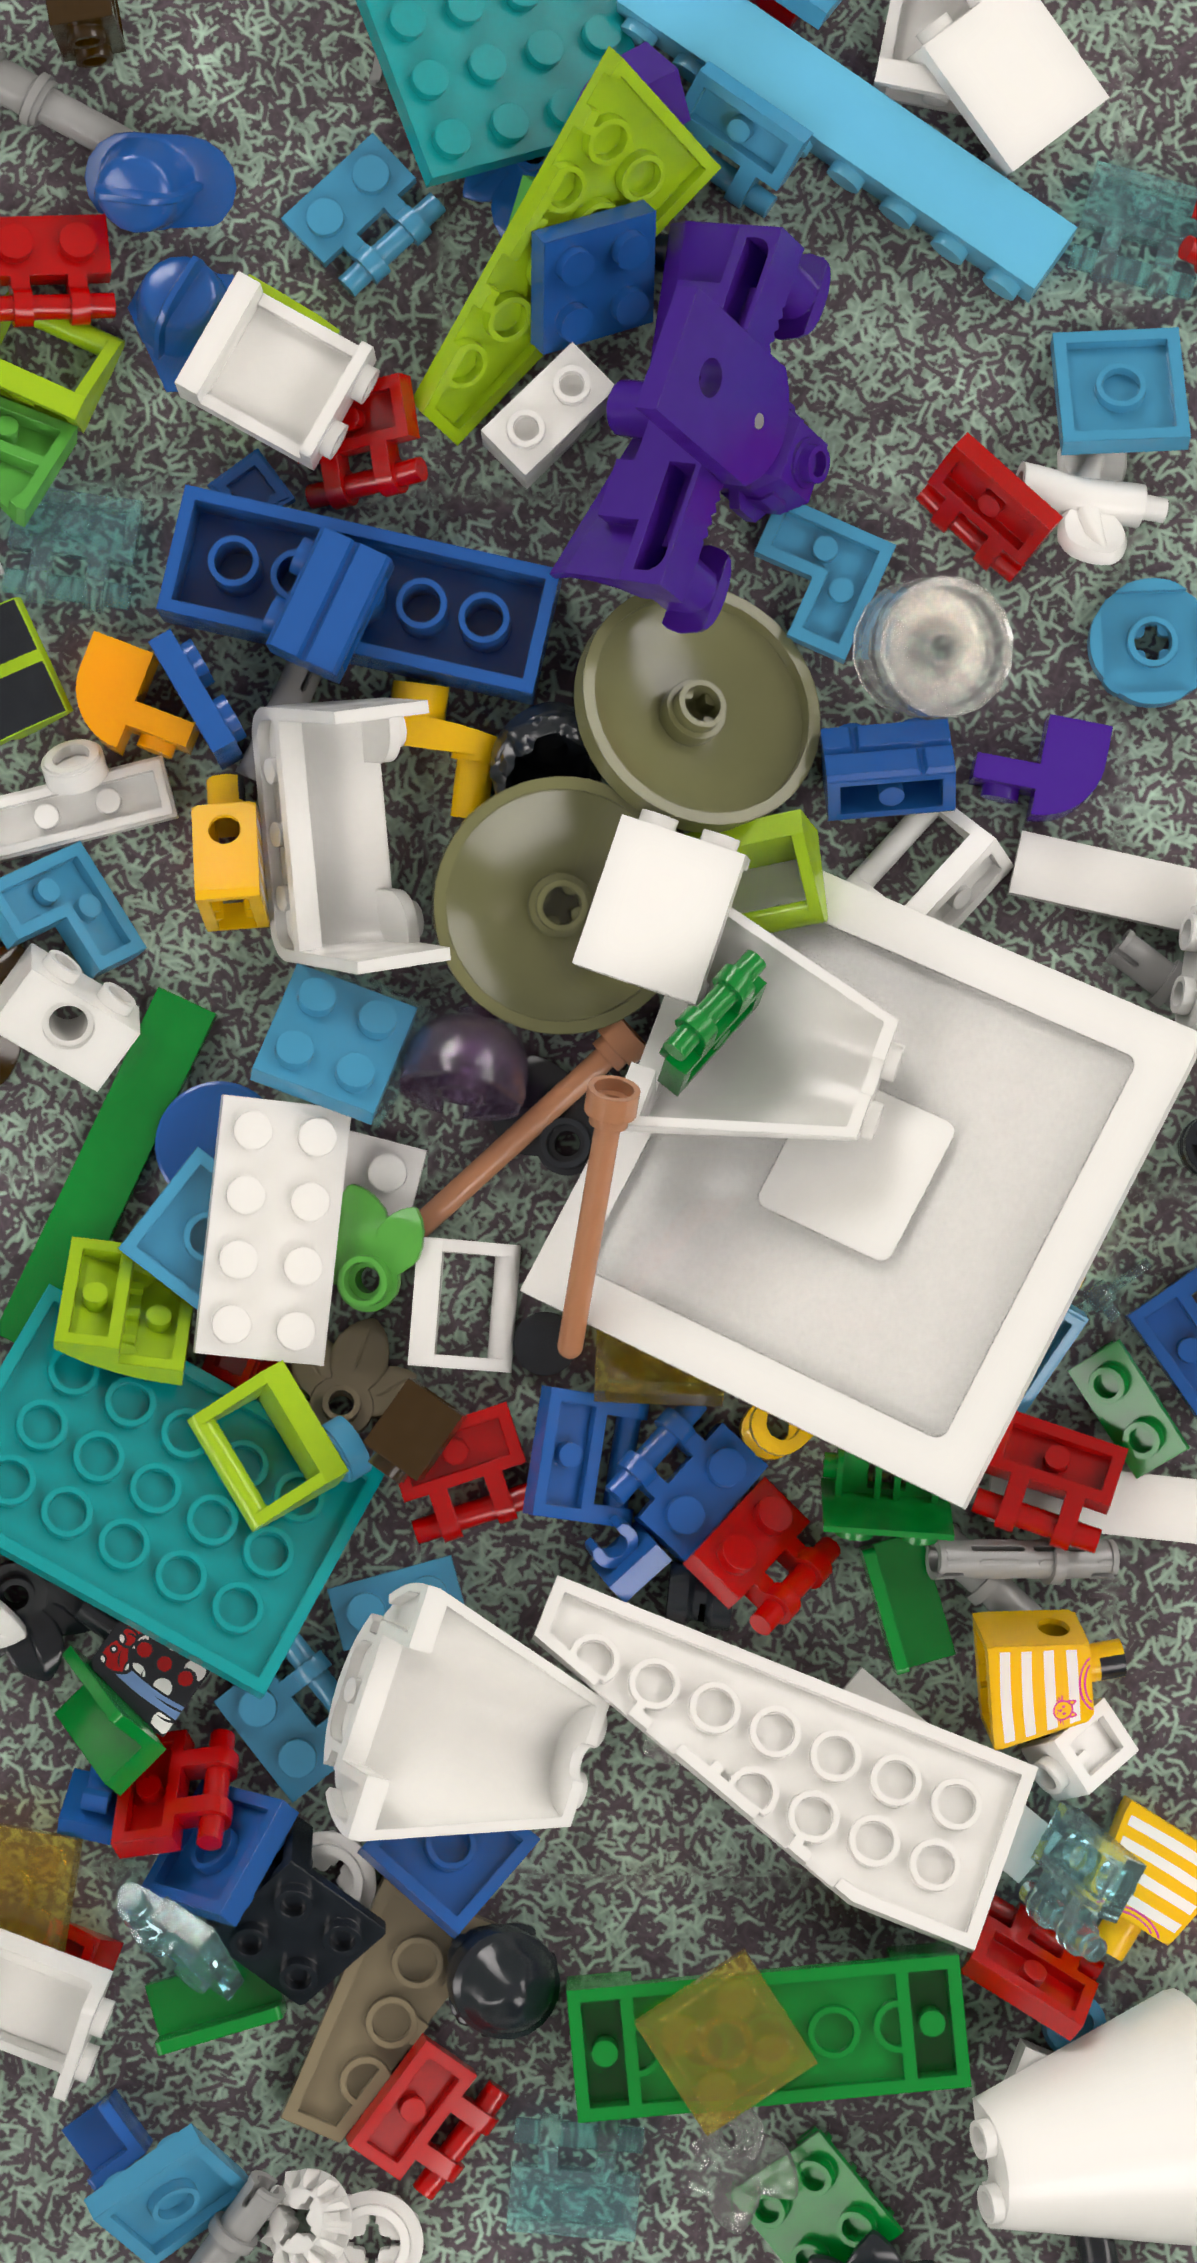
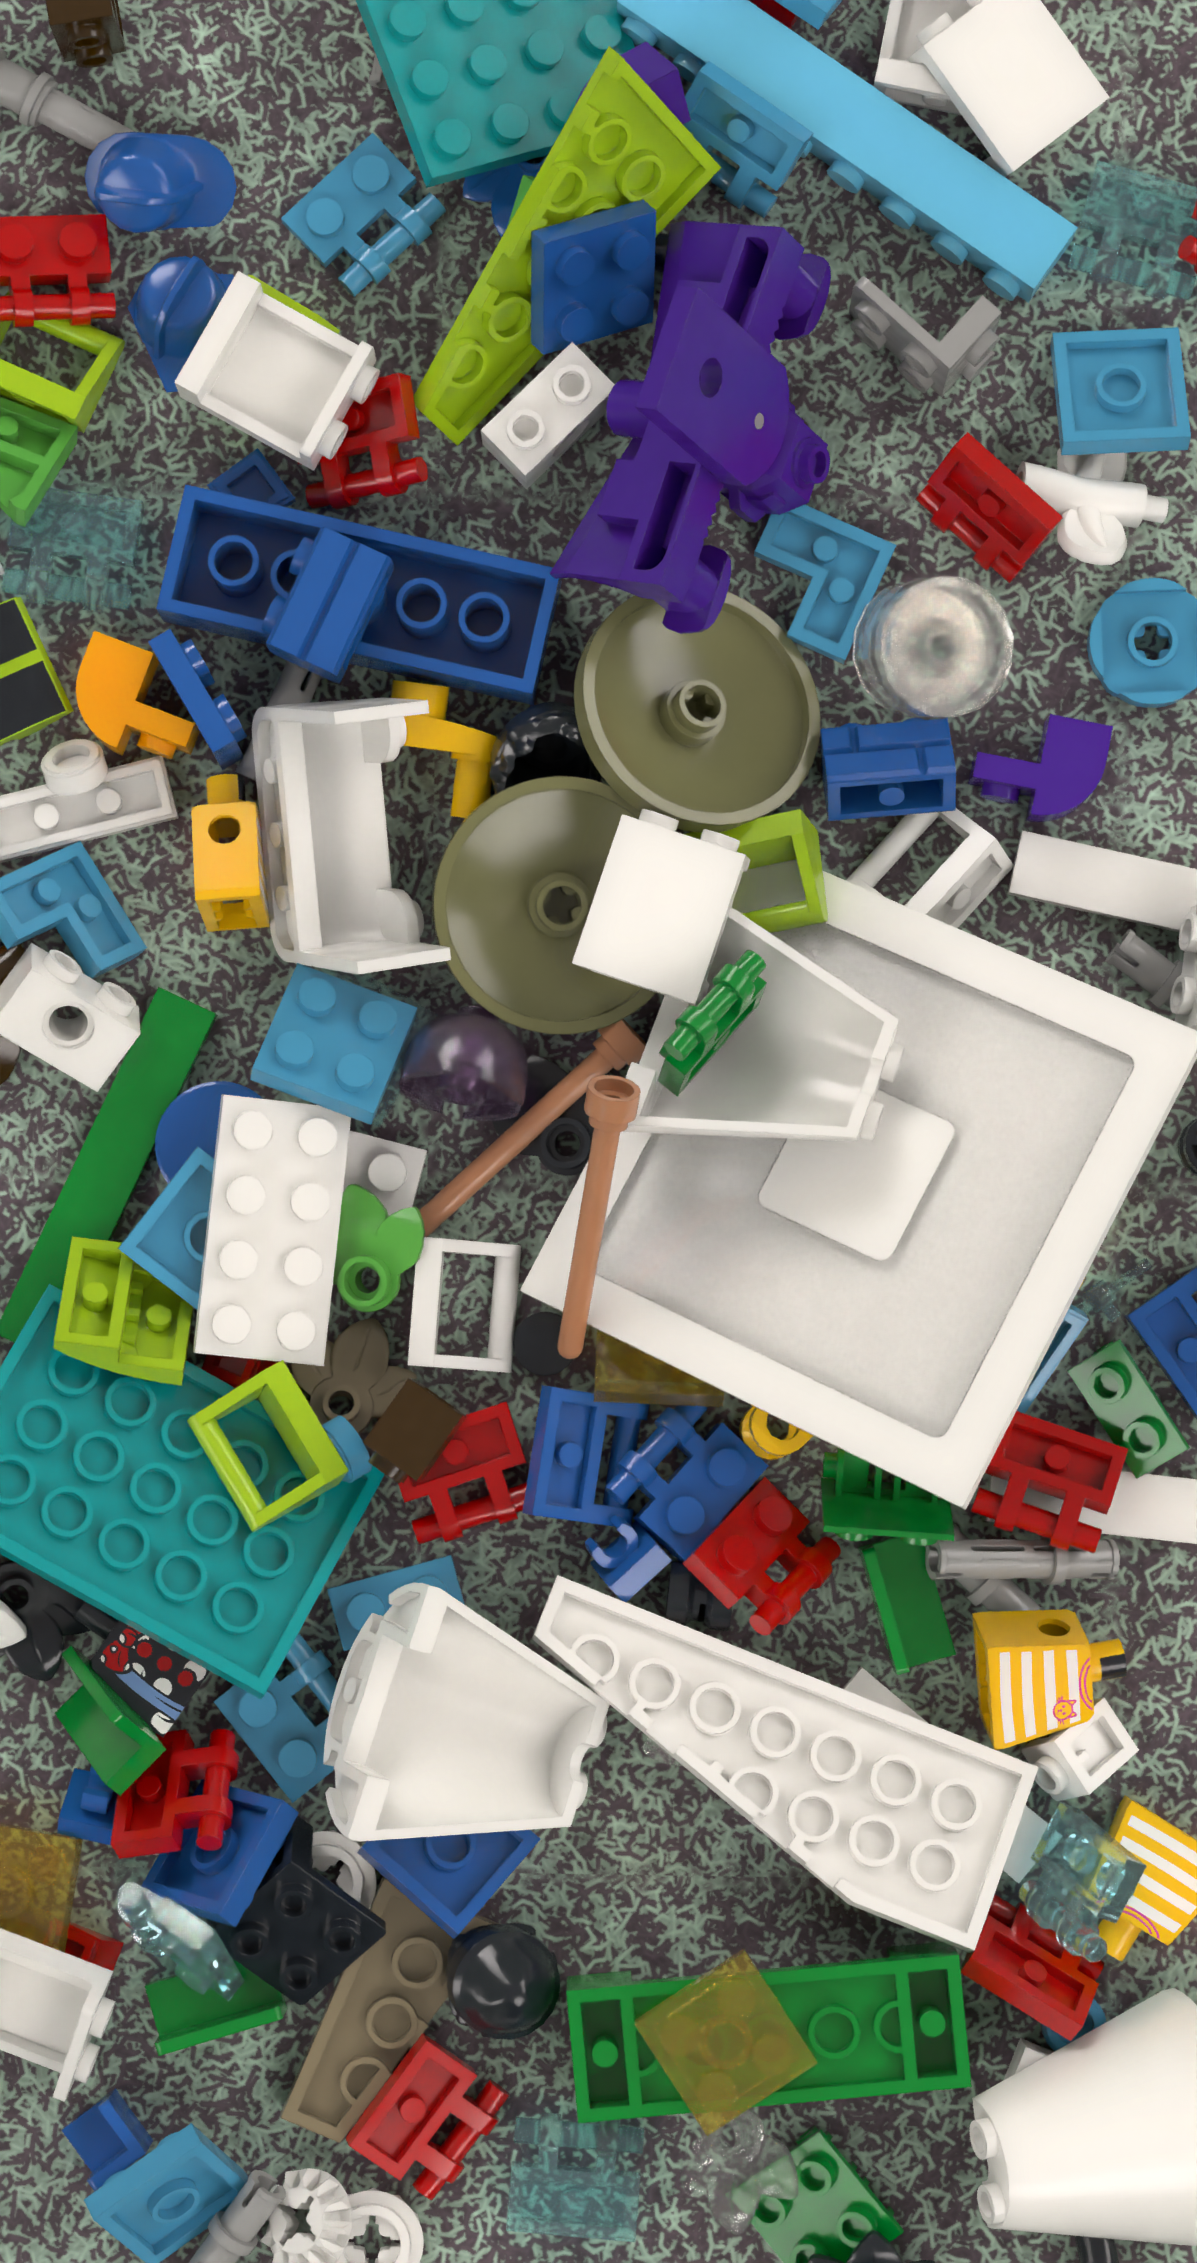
none -> light grey bracket [849,276,1002,397]

